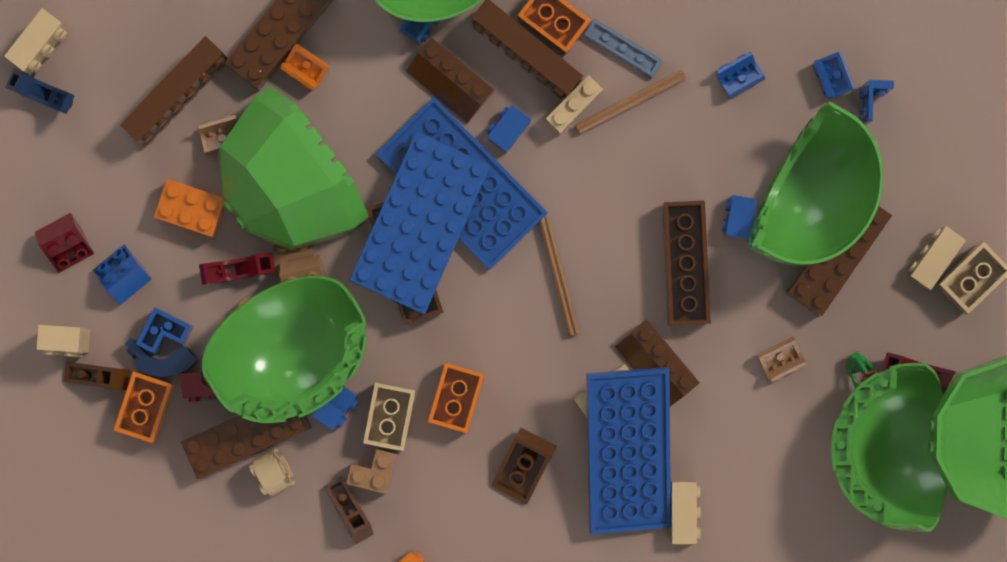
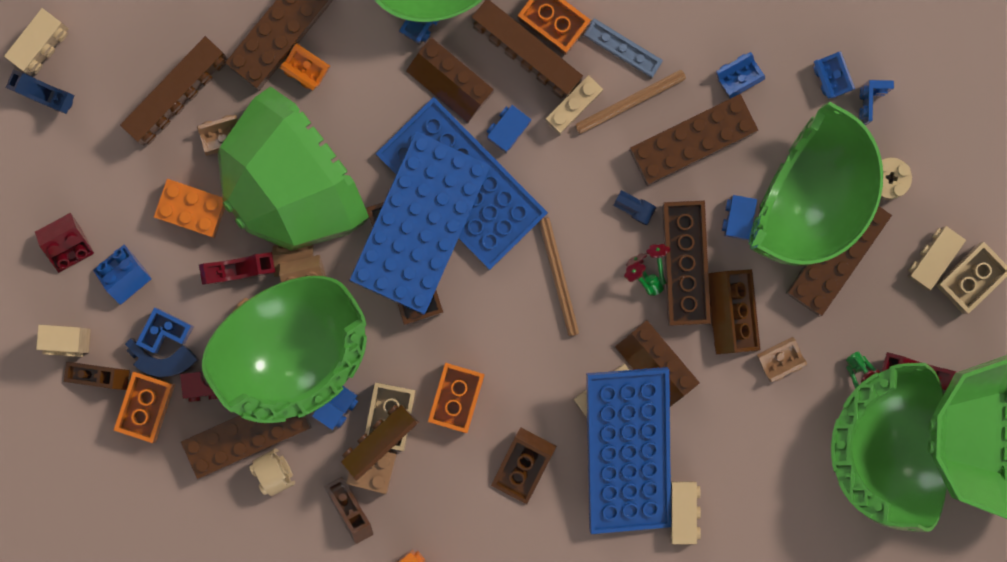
none -> reddish brown slope [341,405,419,481]
none -> dark blue piece [613,190,657,225]
none -> plant [624,244,670,296]
none -> reddish brown brick [629,94,759,186]
none -> reddish brown slope [708,269,761,355]
none -> tan brick [881,158,912,200]

